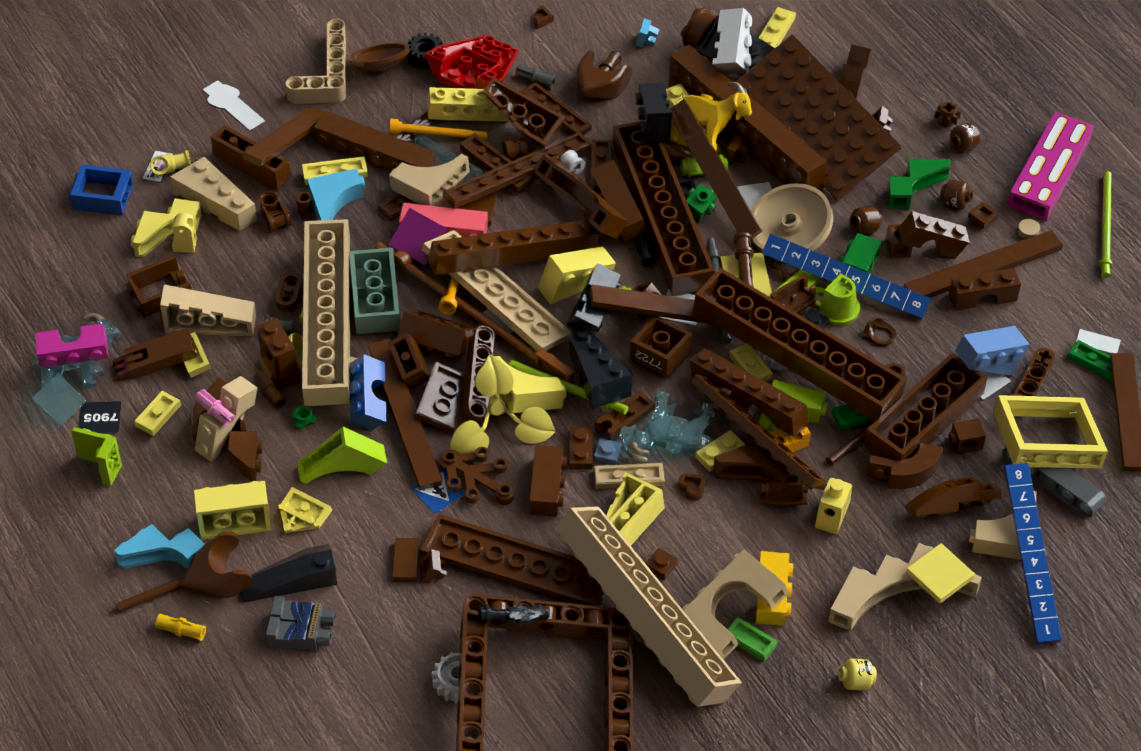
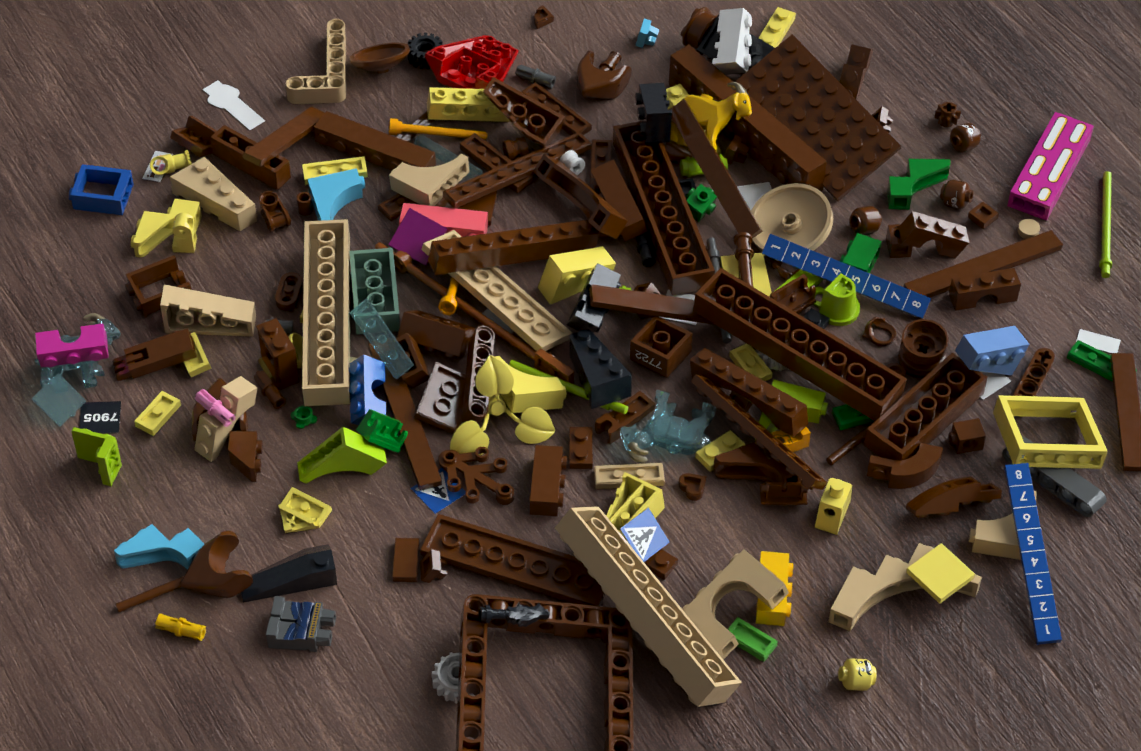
light yellow brick [194,481,271,540] -> none
sand blue plate [594,438,622,465] -> none
none -> reddish brown bracket [170,116,217,157]
none -> clear light blue tile [350,299,414,379]
none -> green hinge [356,409,408,453]
none -> sticker [620,507,670,562]
none -> reddish brown wheel [898,319,949,379]

